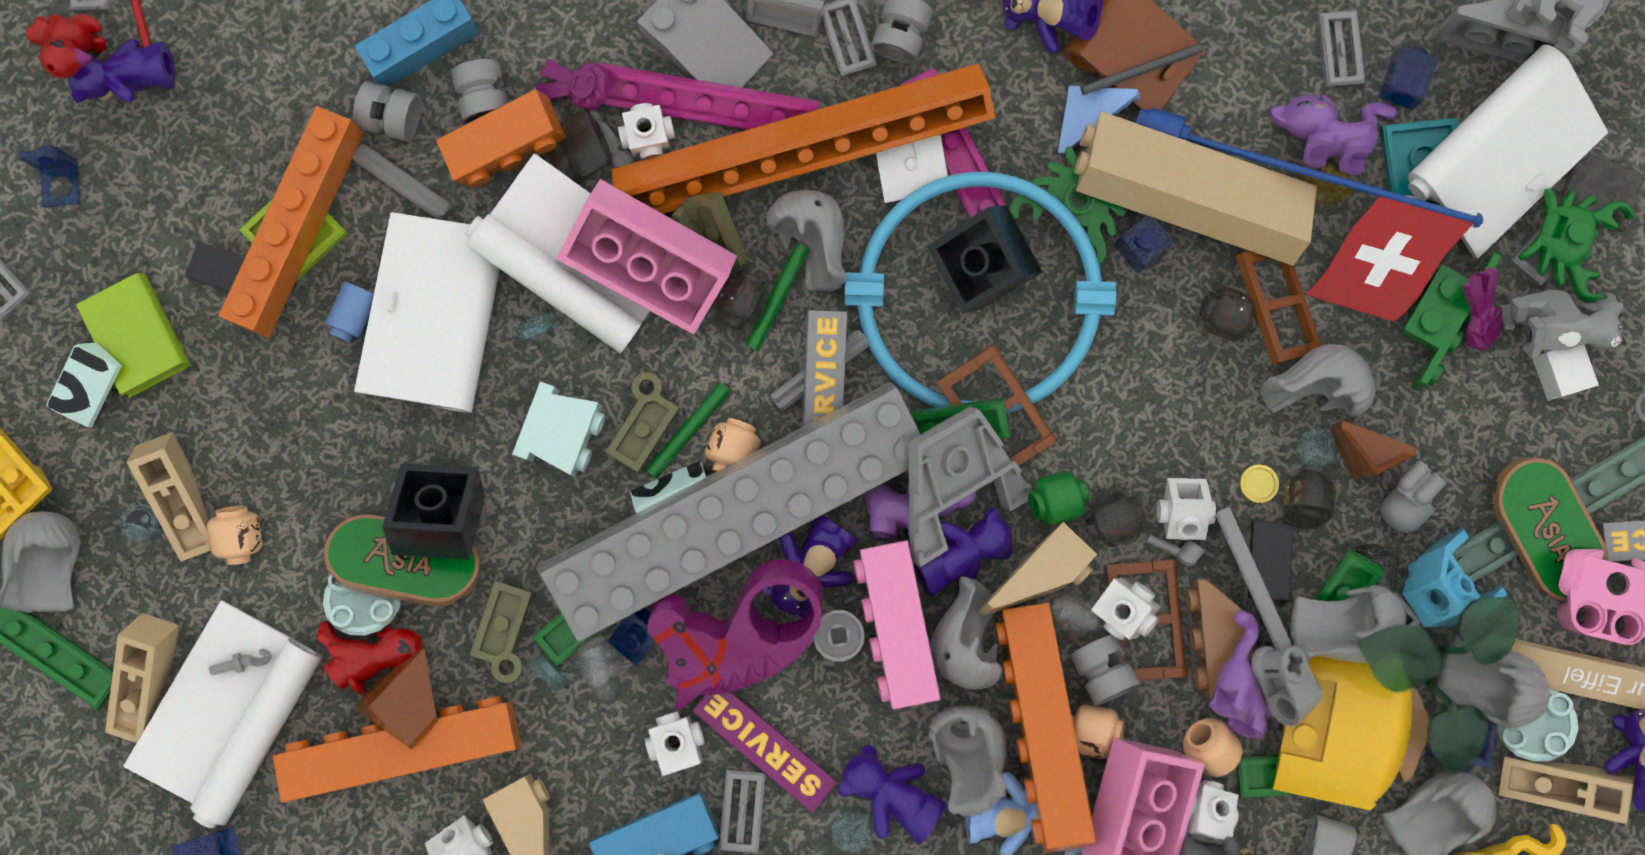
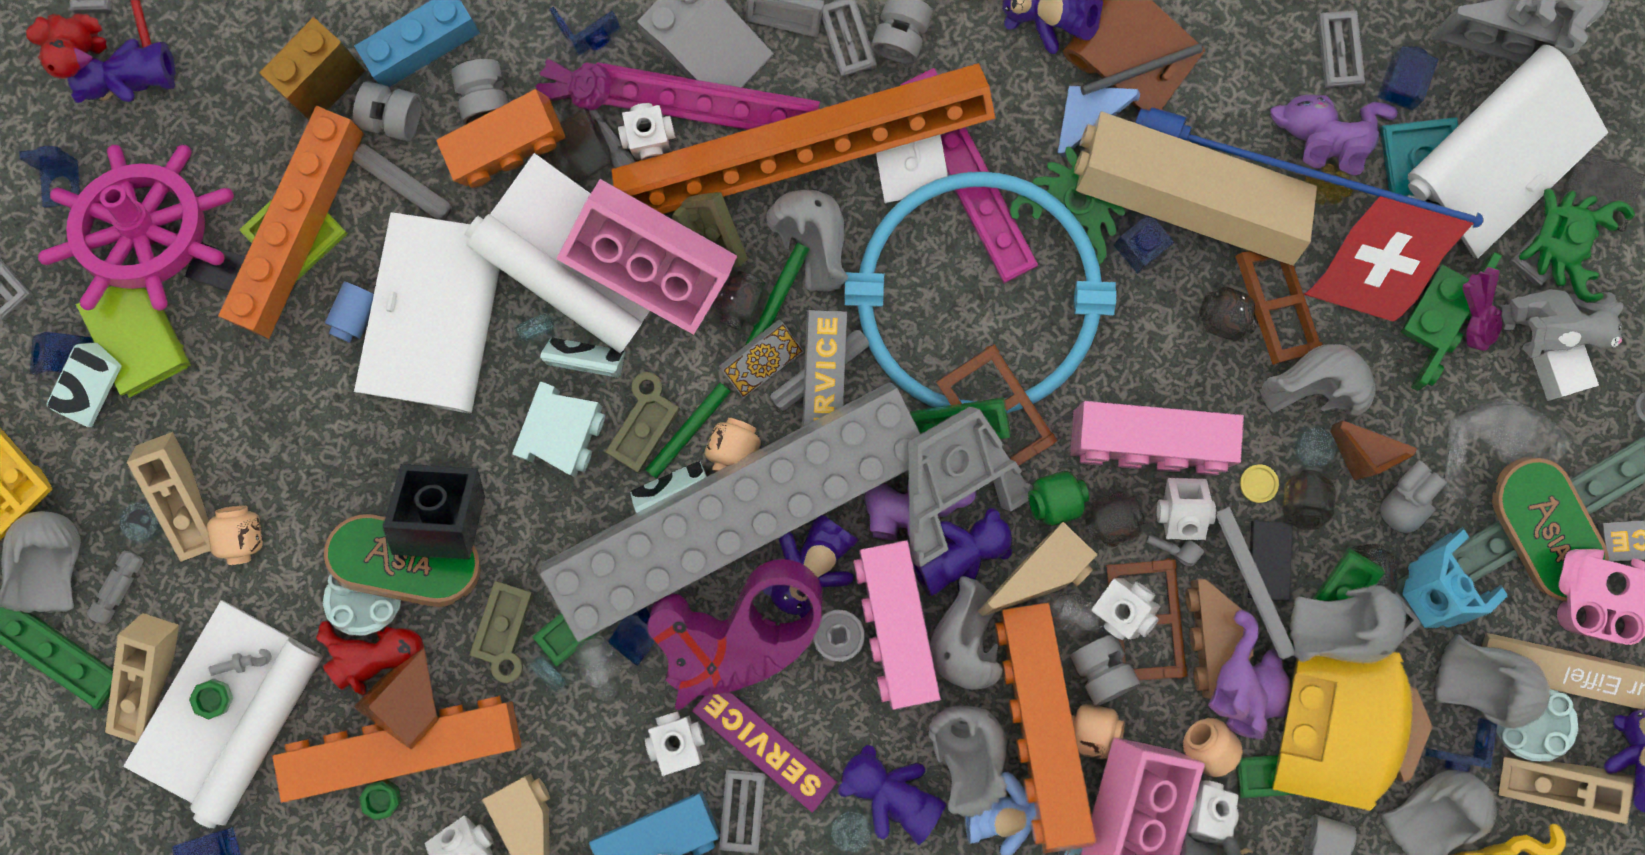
black brick [927,205,1043,314] -> none
light grey piece [1252,646,1323,727] -> none
clear green plant [1358,596,1519,773] -> none
none -> clear blue bracket [30,332,94,375]
none -> dark pink piece [38,145,234,311]
none -> light grey axle [87,550,144,624]
none -> green tile [189,679,233,720]
none -> pearl gold brick [259,17,365,120]
none -> green tile [359,779,402,820]
none -> light aqua slope [540,338,625,378]
none -> clear blue bracket [549,6,620,56]
none -> tile [719,320,804,398]
none -> bright pink brick [1070,401,1244,475]
none -> clear piece [1443,396,1572,499]

